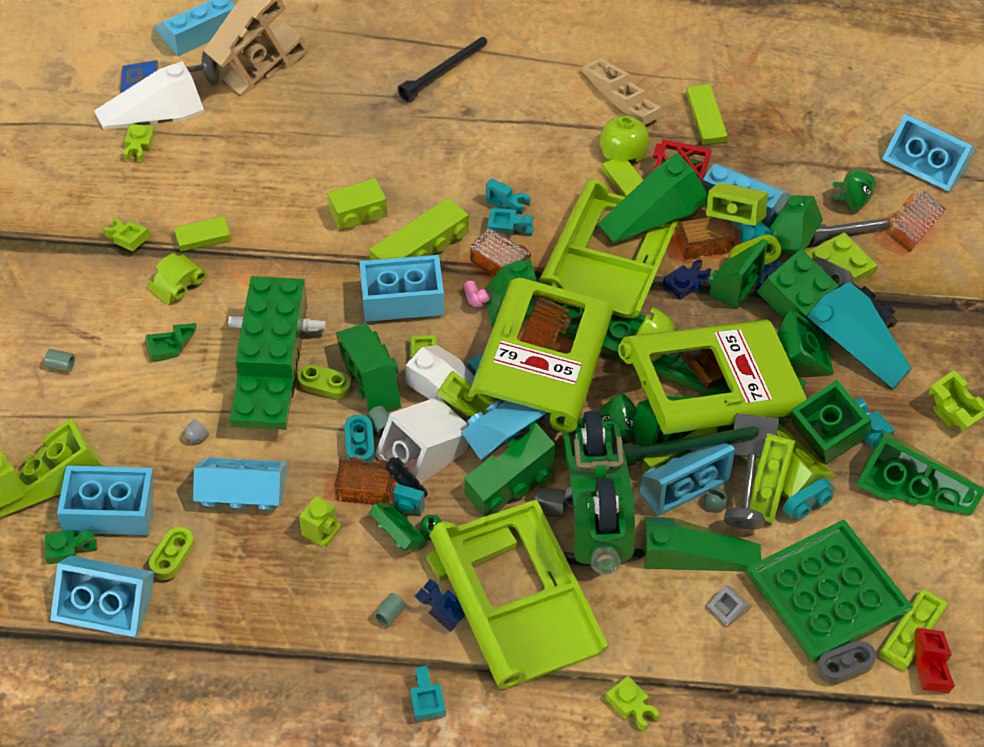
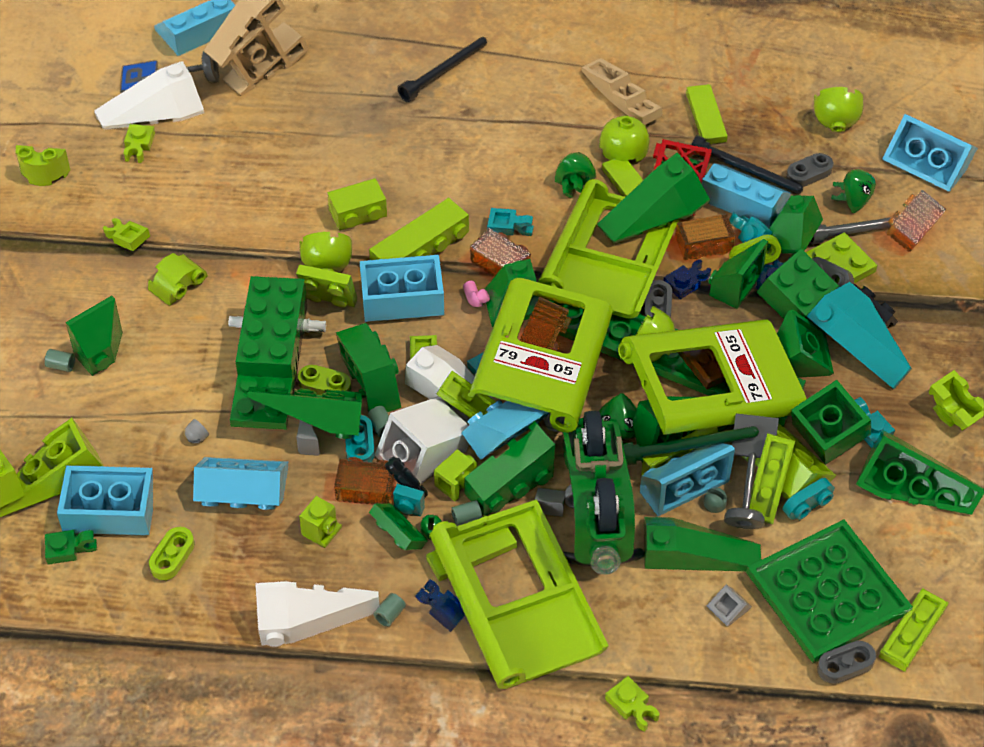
medium azure slope [50,555,155,637] -> none
green slope [145,323,197,362] -> none
lime tile [174,216,231,252] -> none
teal plate [410,665,446,722] -> none
teal plate [486,178,531,214] -> none
lime brick [706,182,769,226] -> none
red slope [914,627,955,694] -> none
none -> lime cylinder [15,145,70,186]
none -> green slope [65,296,123,376]
none -> green wedge [247,387,362,439]
none -> white wedge [256,581,380,647]
none -> lime plate [296,264,358,307]
none -> light grey slope [296,420,320,456]
none -> lime cylinder [299,232,352,273]
none -> lime brick [434,449,478,502]
none -> sand green hinge [451,500,482,526]
none -> green piece [555,152,597,198]
none -> dark grey plate [644,280,672,318]
none -> black piece [691,135,803,194]
none -> dark grey plate [786,153,833,187]
none -> lime cylinder [814,87,863,132]

